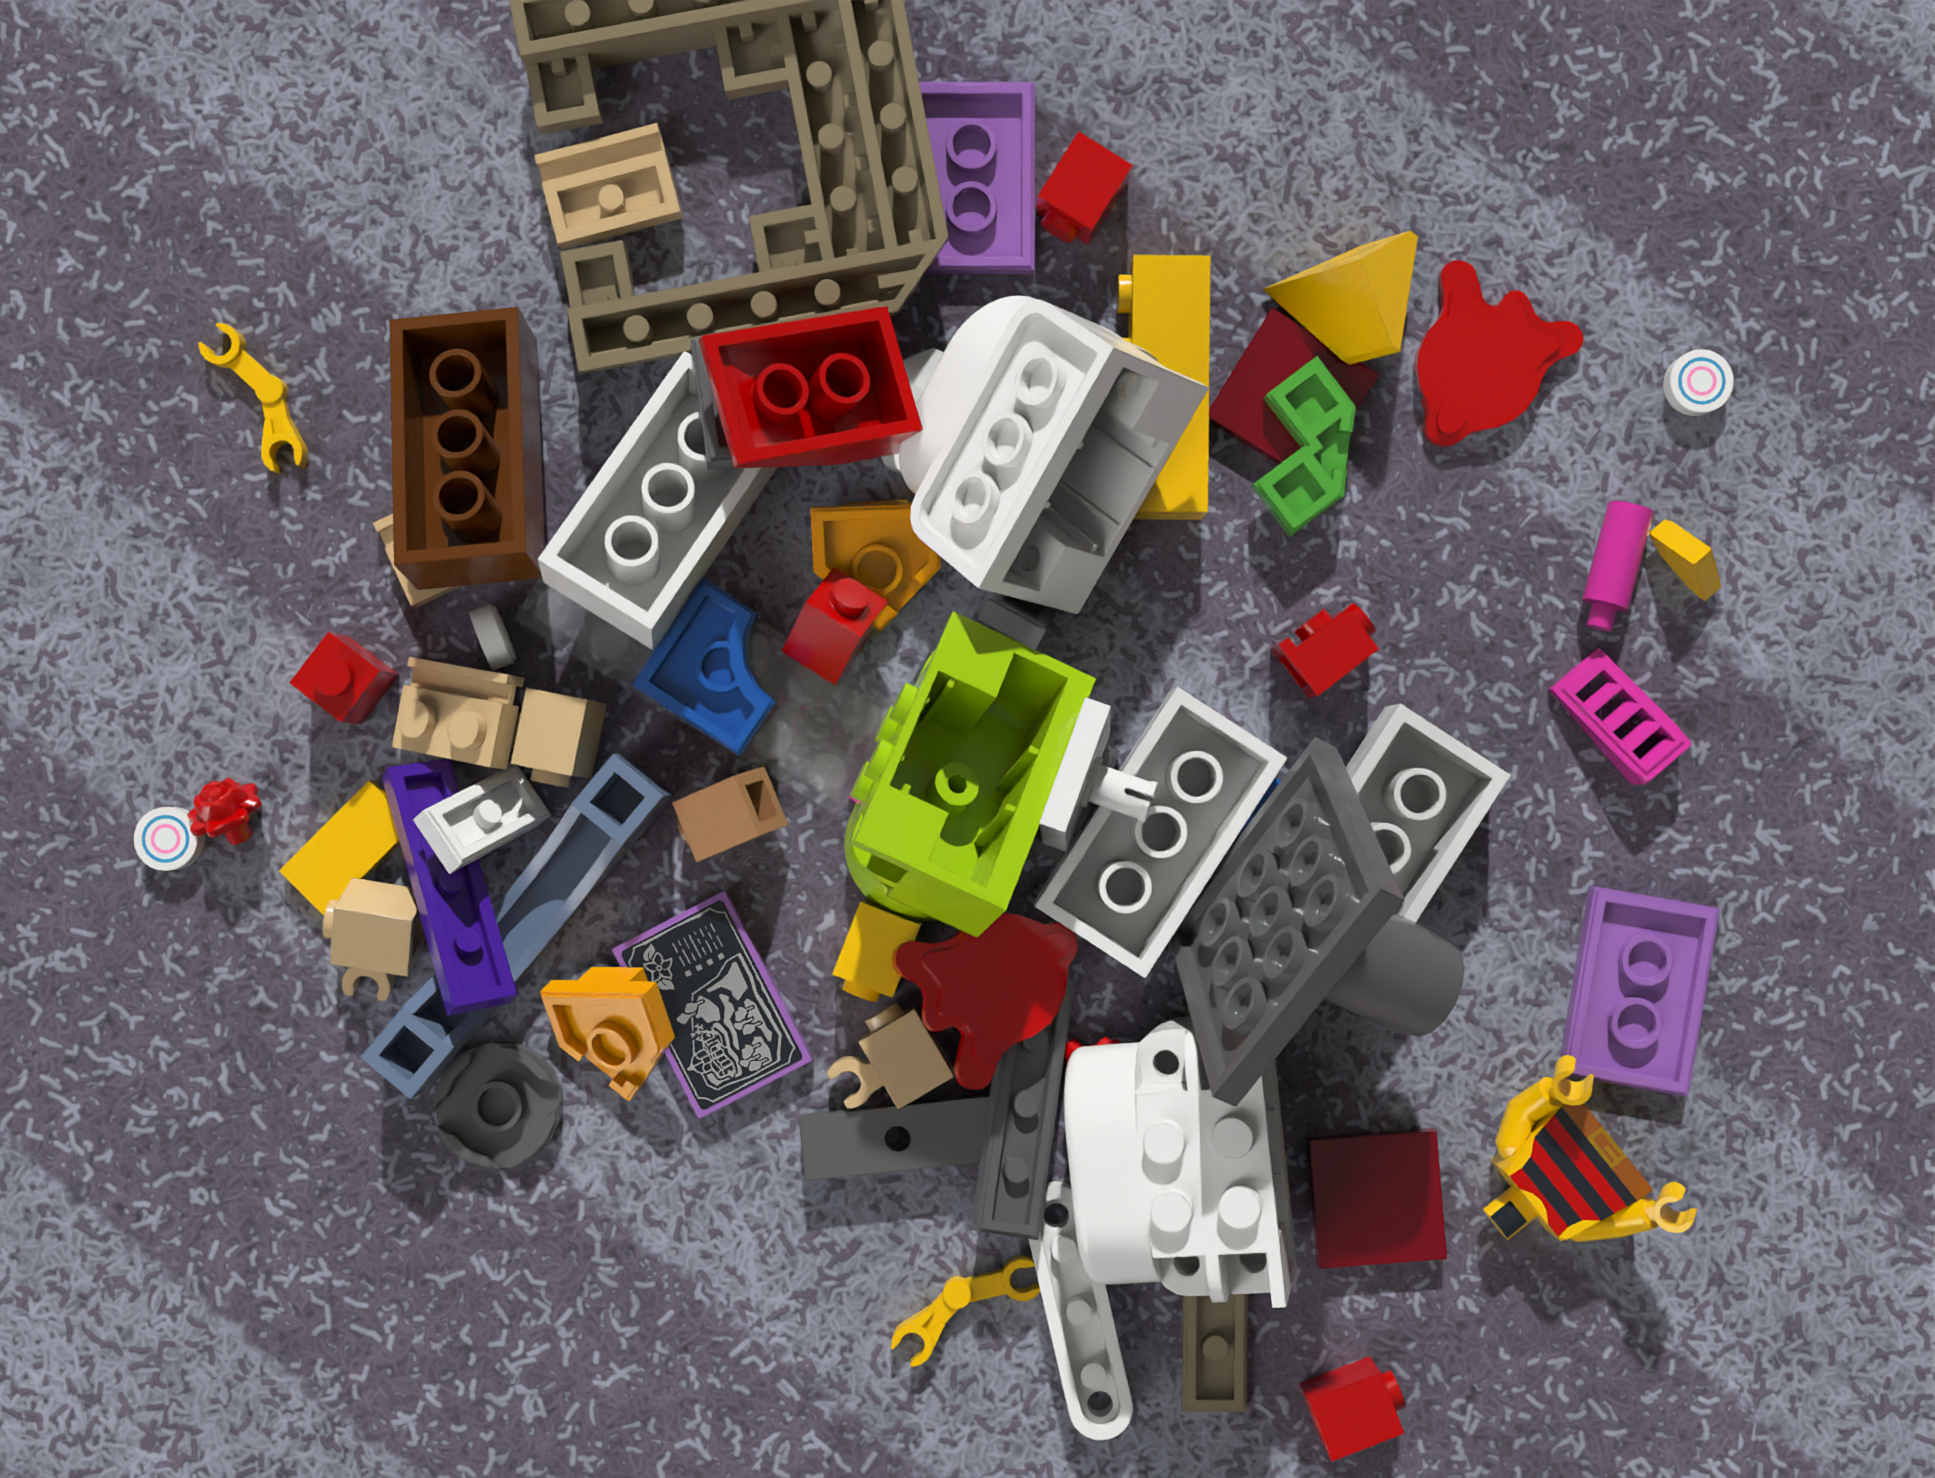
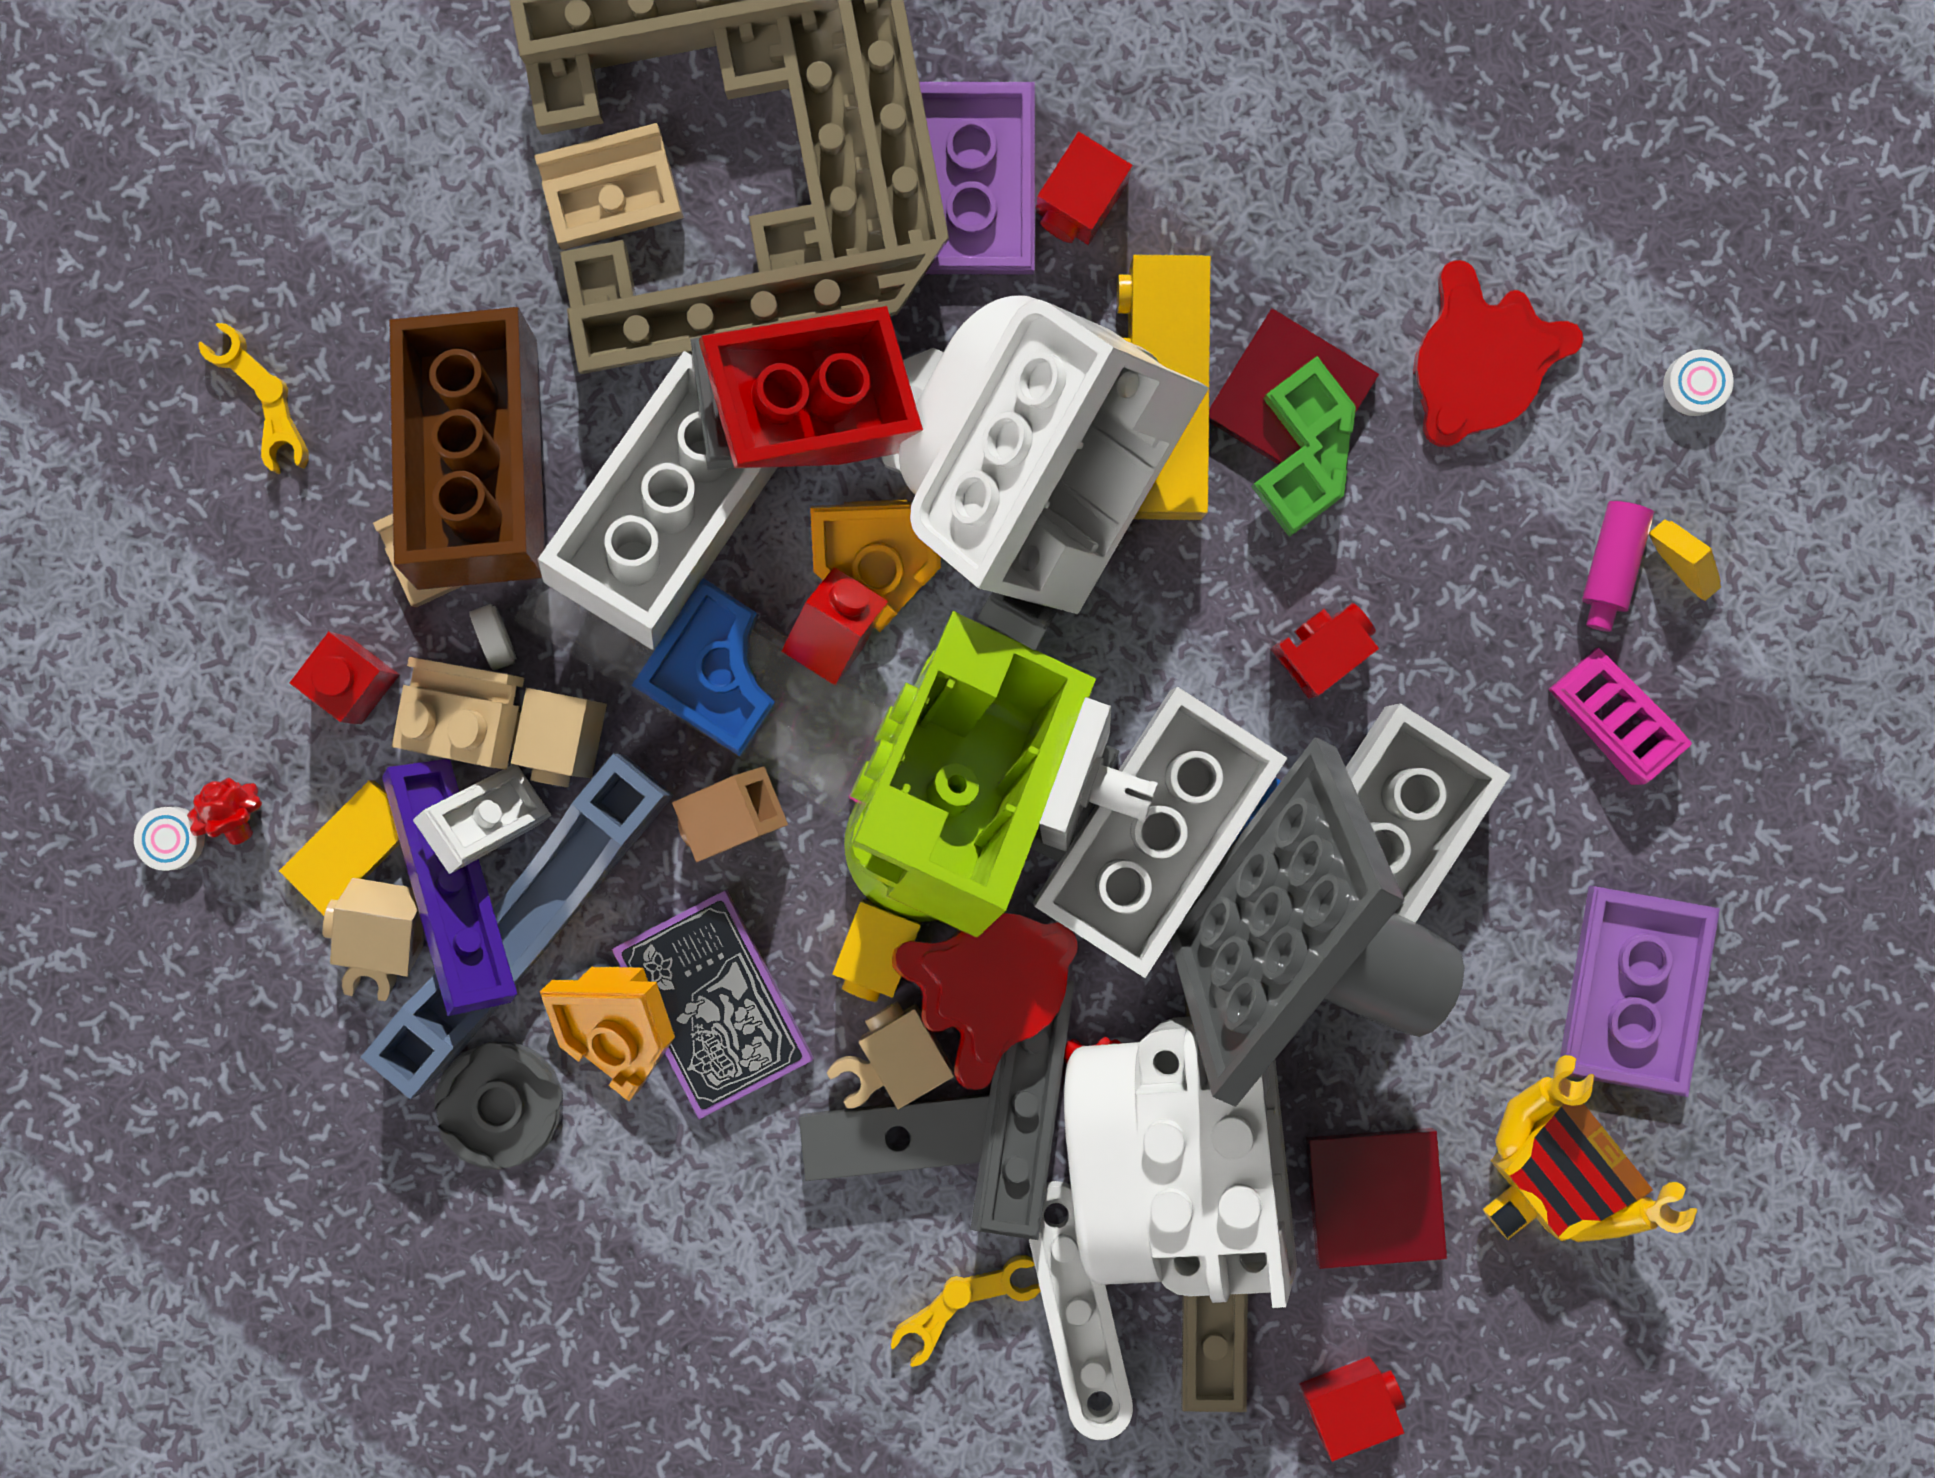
yellow slope [1262,230,1418,365] -> none

